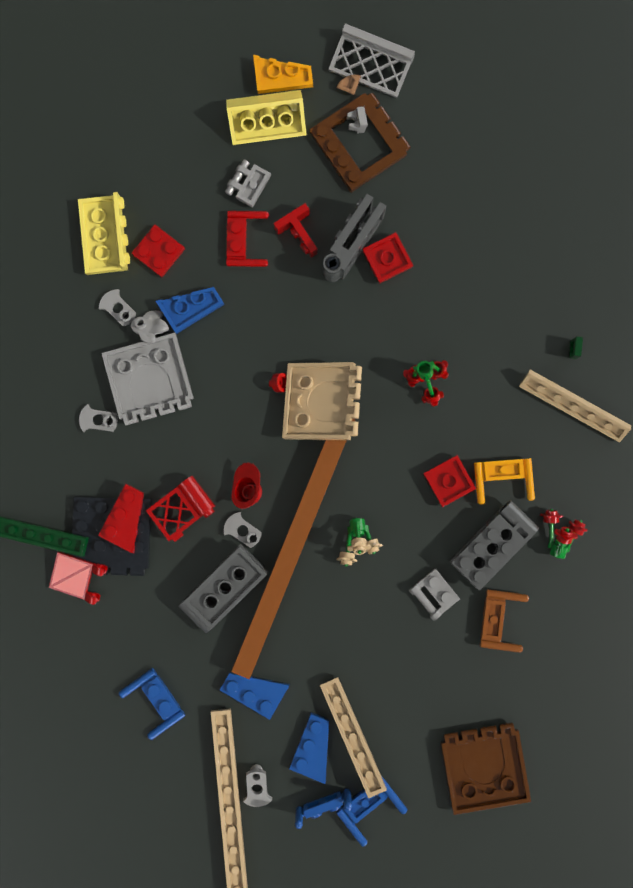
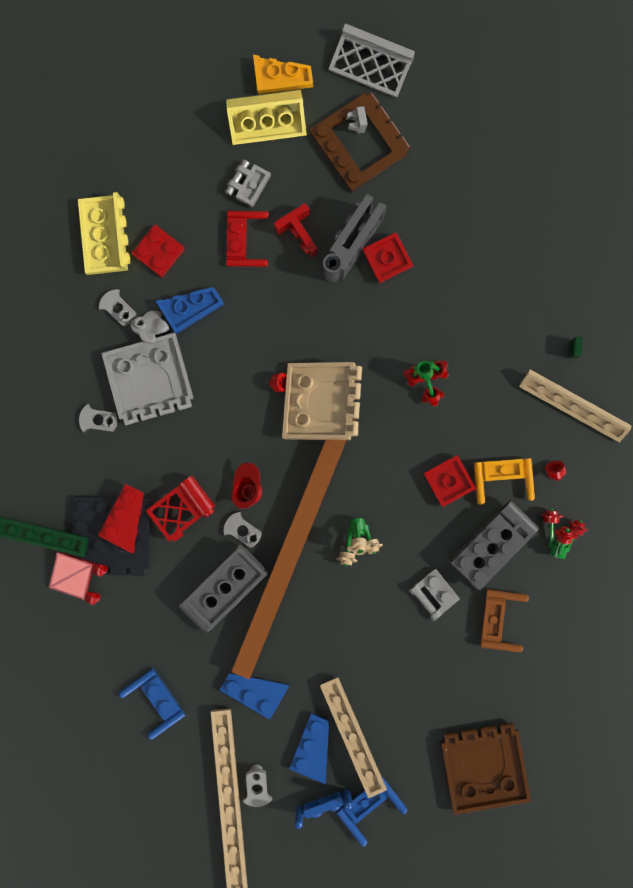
medium nougat tile [336,75,361,95] -> none
none -> red tile [545,461,566,481]

